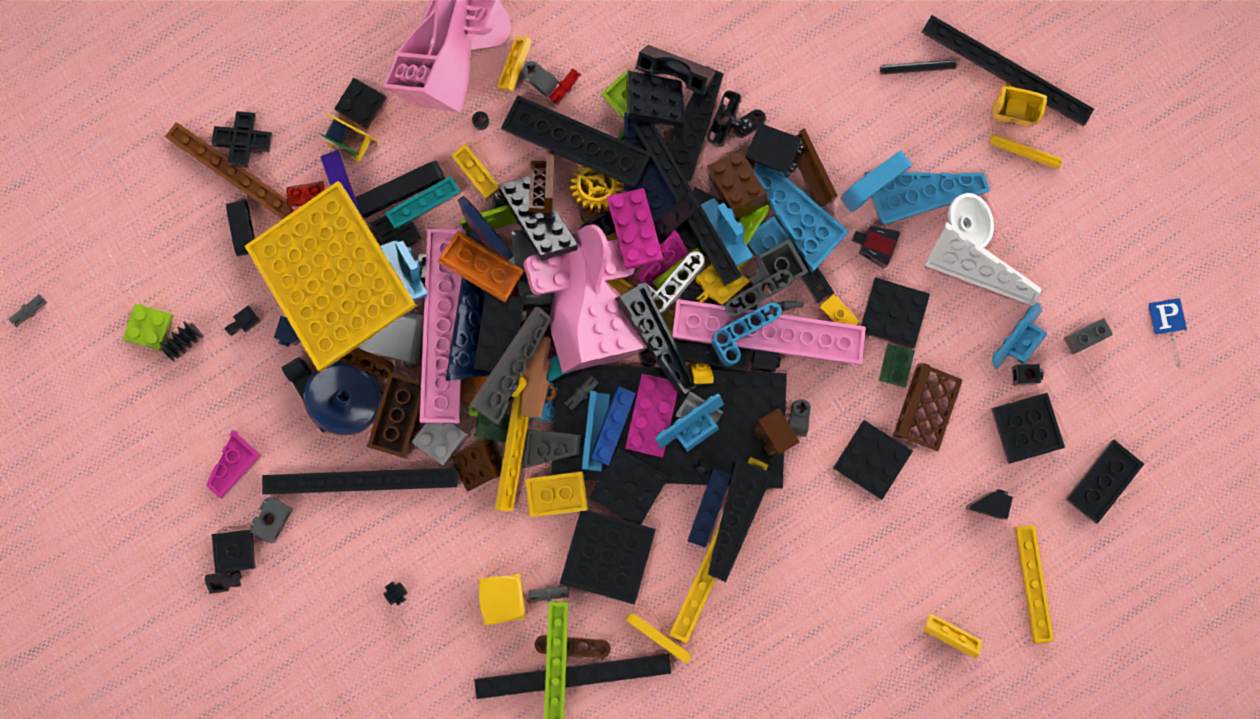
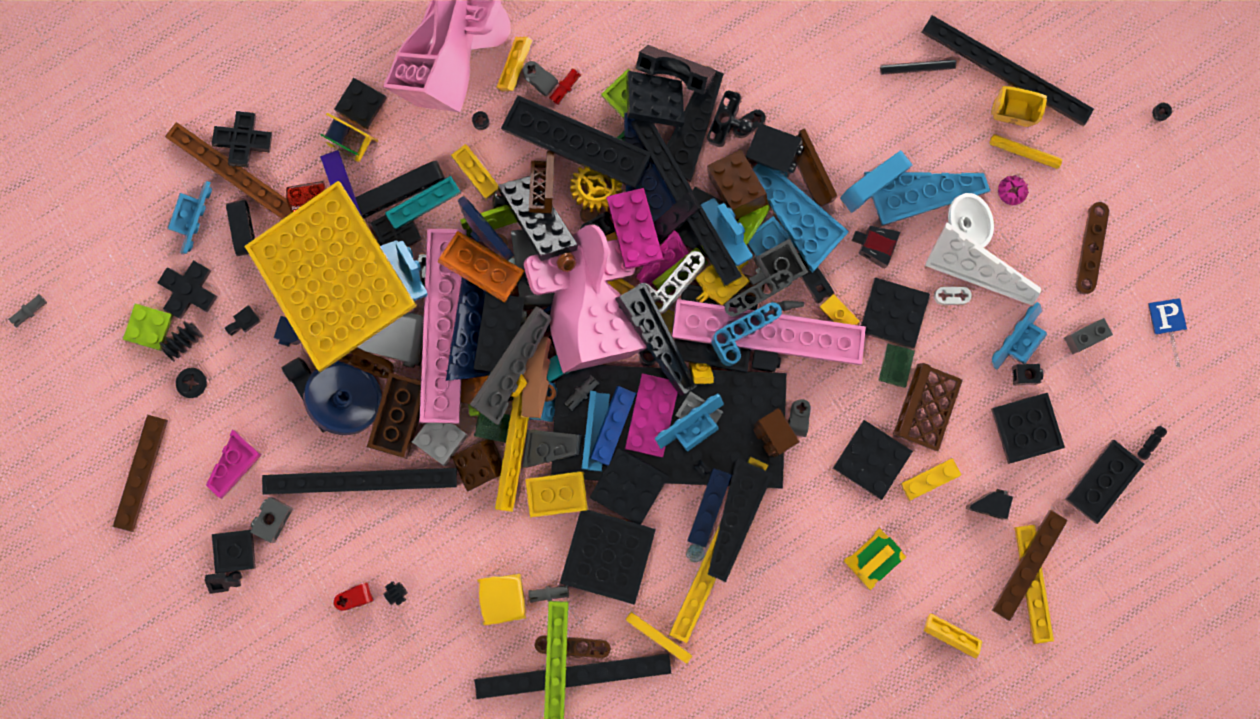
none -> reddish brown plate [112,414,168,532]
none -> black plate [157,260,218,319]
none -> dark azure bracket [167,181,212,255]
none -> black gear [176,368,207,398]
none -> red piece [333,582,374,611]
none -> dark orange plate [557,253,576,272]
none -> clear light blue plate [686,544,705,562]
none -> piece [843,528,906,590]
none -> yellow plate [900,458,961,501]
none -> white beam [934,287,972,305]
none -> reddish brown plate [991,510,1068,621]
none -> dark pink gear [998,175,1029,205]
none -> reddish brown piece [1075,202,1109,294]
none -> black axle [1137,426,1167,460]
none -> black bush [1152,102,1172,121]

